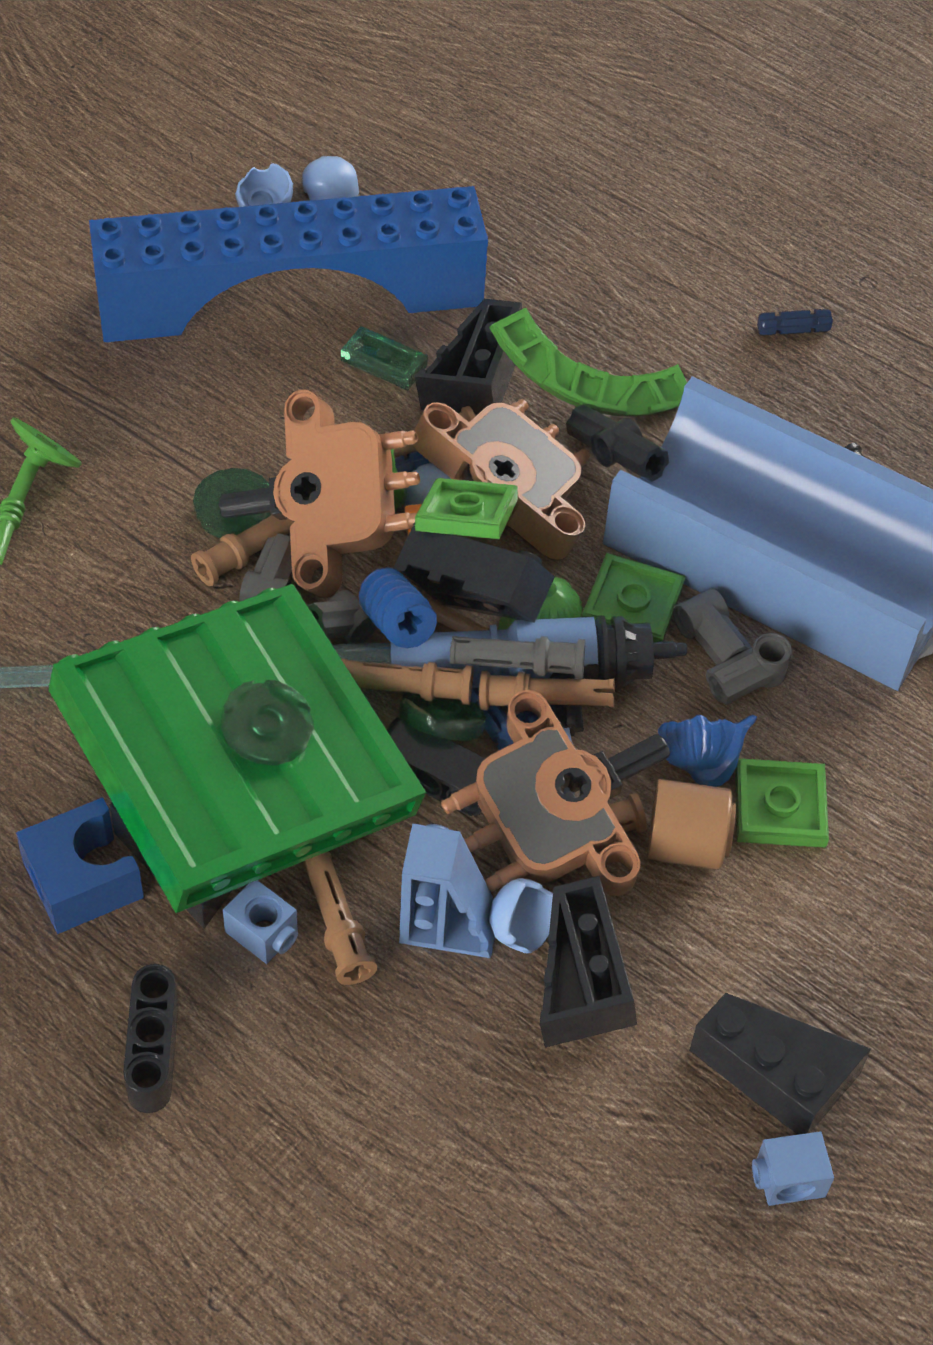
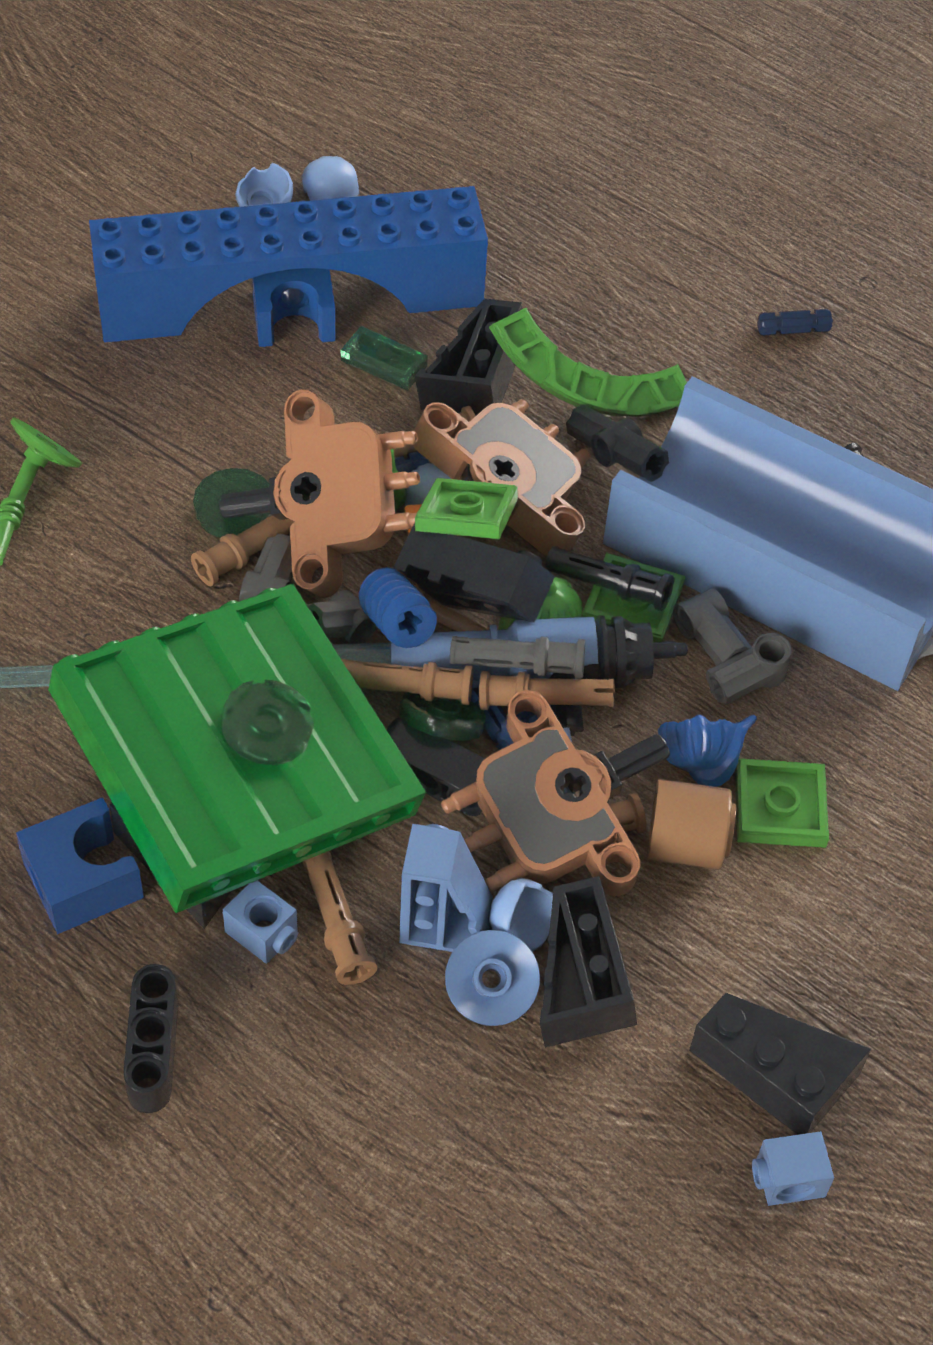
none -> blue piece [251,268,335,347]
none -> medium blue dish [445,930,540,1026]
none -> black pin [545,546,674,611]

